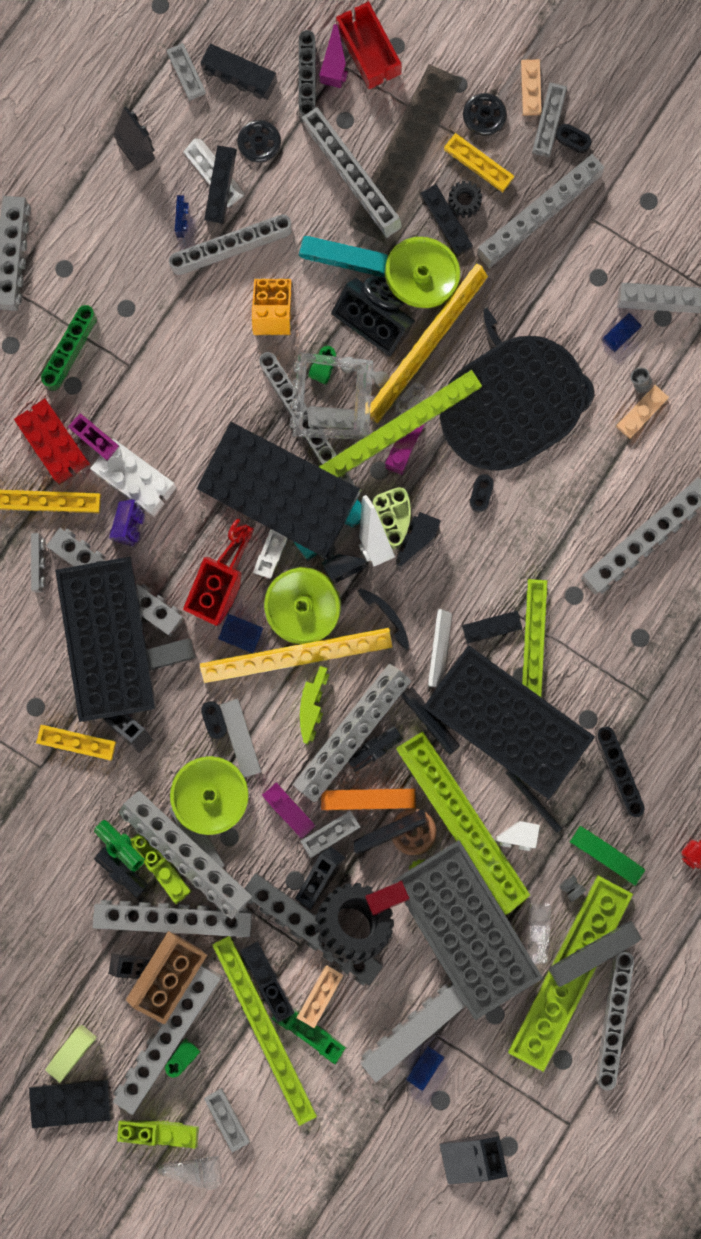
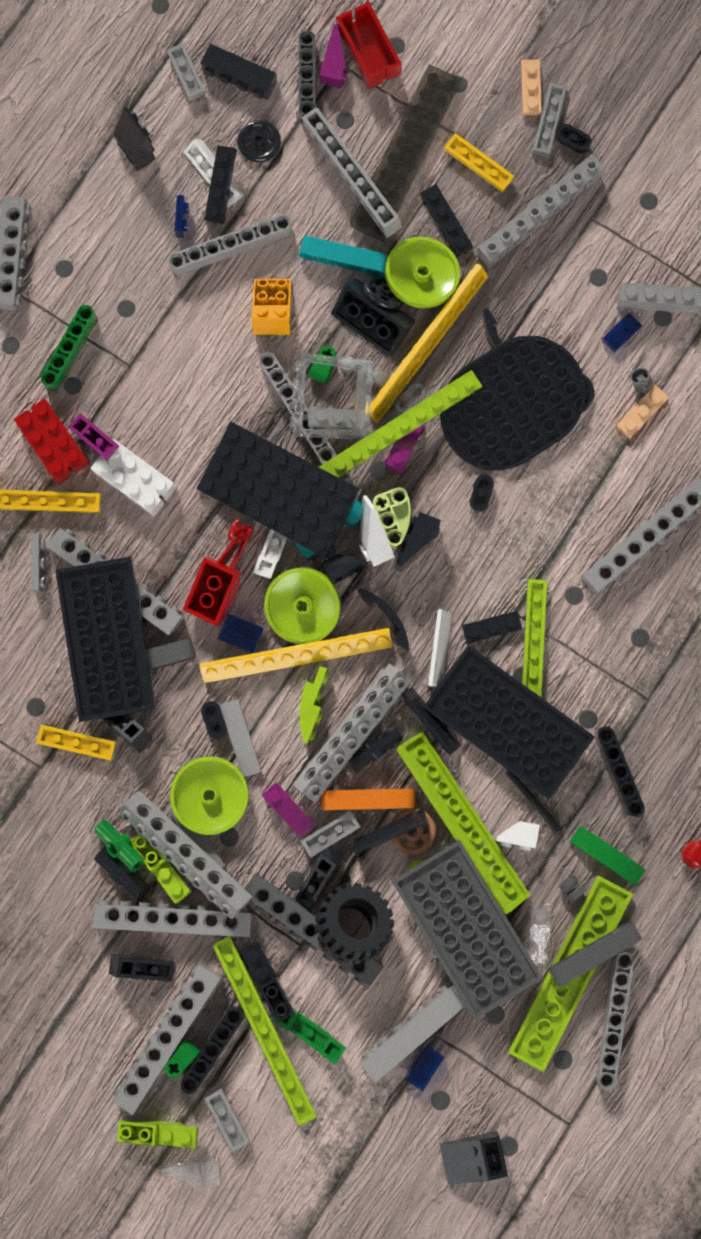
black plate [29,1079,112,1128] -> none
yellowish green beam [45,1025,97,1083] -> none
dark purple slope [109,499,145,547] -> none
medium nougat brick [126,931,207,1025] -> none
light nougat plate [297,965,343,1028] -> none
dark red tile [365,881,410,915] -> none
black tyre [448,180,482,218] -> none
black plate [463,93,507,136] -> none
none -> black beam [181,1006,244,1094]

